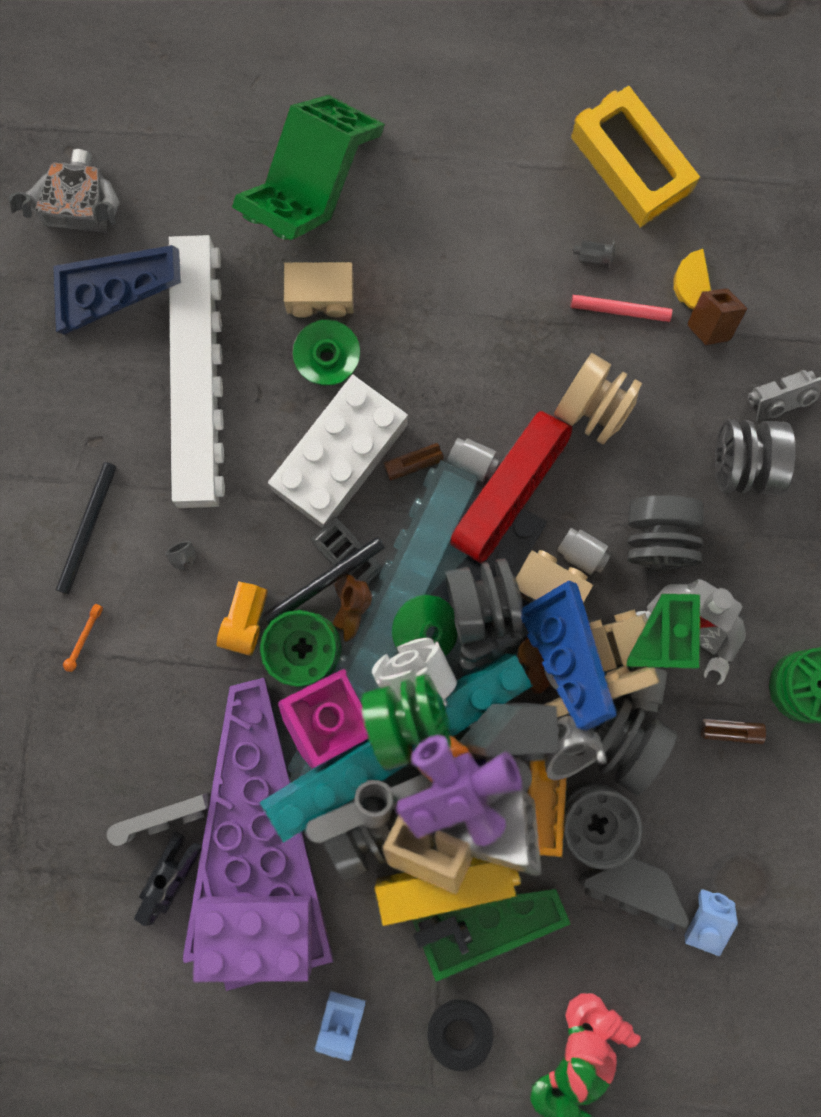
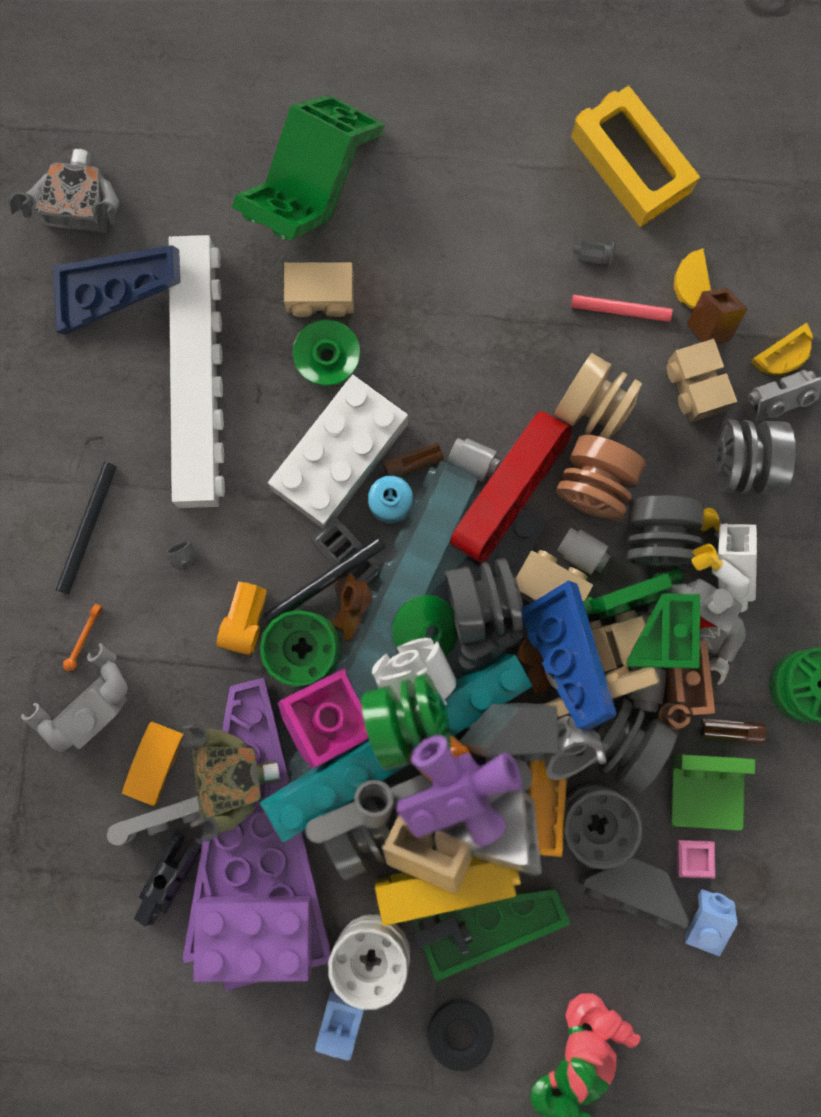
none -> light grey torso [21,643,128,752]
none -> light orange slope [121,721,184,806]
none -> torso [181,724,279,843]
none -> white wheel [328,914,410,1009]
none -> medium azure head [368,476,413,524]
none -> nougat wheel [555,435,646,521]
none -> green plate [583,568,683,619]
none -> nougat hinge [655,641,715,730]
none -> tan piece [667,339,737,423]
none -> bright green bracket [670,754,755,830]
none -> bright pink tile [676,840,715,879]
none -> white torso [692,508,757,612]
none -> yellow tile [750,323,813,376]

